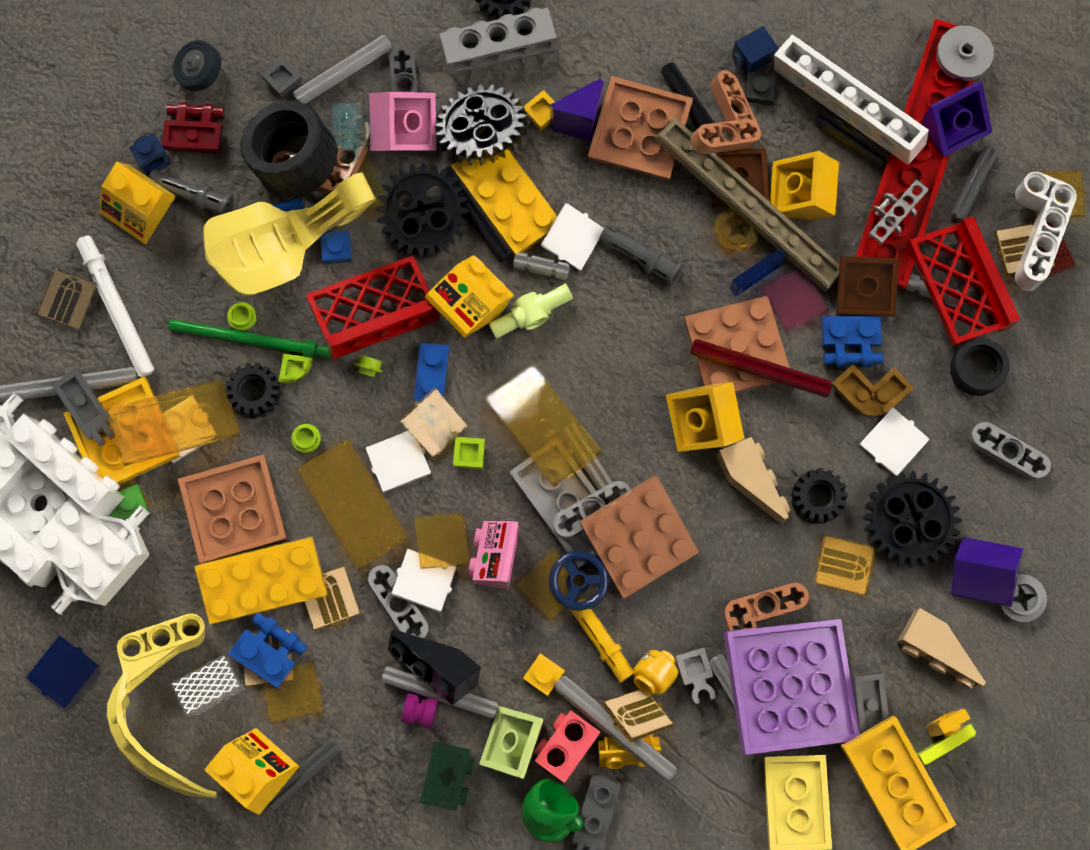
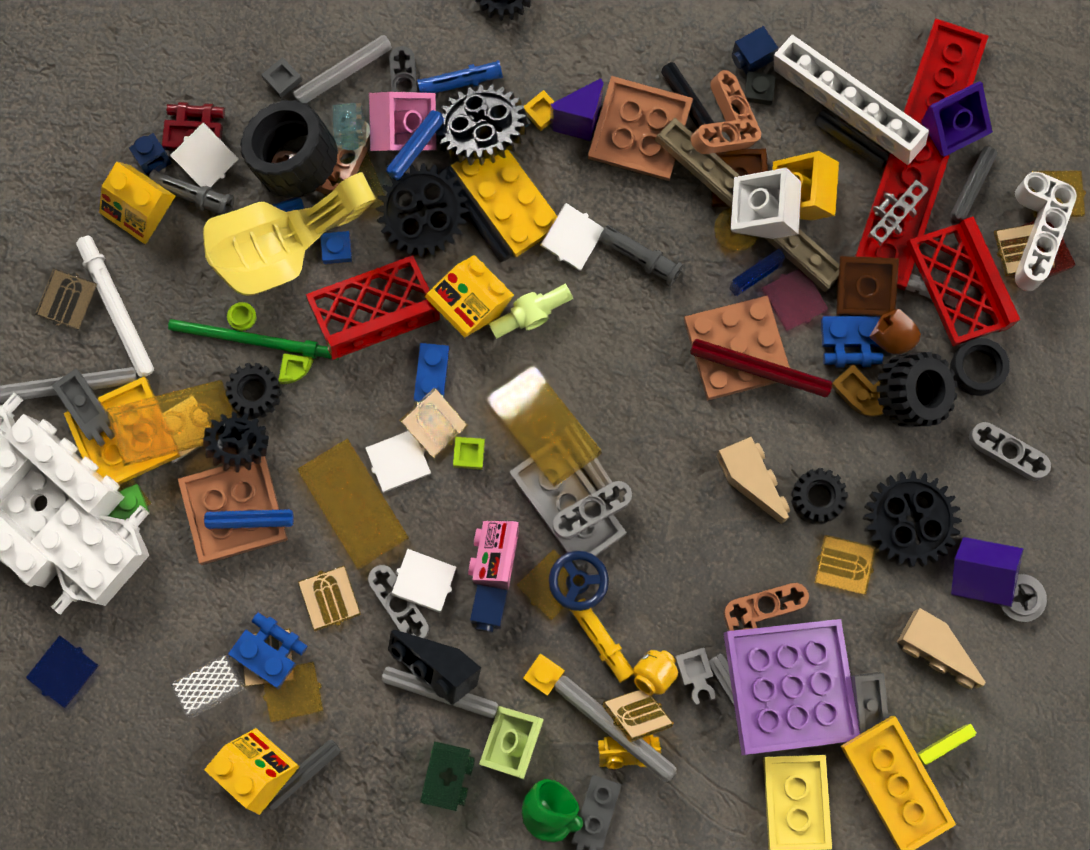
light yellow piece [107,614,217,798] -> none
black wheel [173,40,221,91] -> none
yellow plate [194,536,328,624] -> none
lime plate [291,424,321,453] -> none
lime plate [354,355,382,377] -> none
magenta wheel [401,693,438,730] -> none
clear yellow piece [414,513,470,570] -> none
light grey brick [439,8,557,75] -> none
light grey axle [513,252,570,280] -> none
coral brick [533,710,600,783] -> none
nougat plate [579,475,699,599] -> none
yellow slope [666,381,745,452] -> none
white piece [859,408,929,477] -> none
yellow plate [925,709,971,738] -> none
light grey plate [936,26,994,81] -> none
none -> white piece [170,123,239,187]
none -> black gear [203,412,269,473]
none -> blue axle [204,509,294,529]
none -> blue axle [386,110,444,180]
none -> blue pin [417,60,503,93]
none -> dark blue brick [470,585,508,633]
none -> white slope [731,168,801,239]
none -> dark orange brick [869,308,921,355]
none -> black tyre [877,352,958,427]

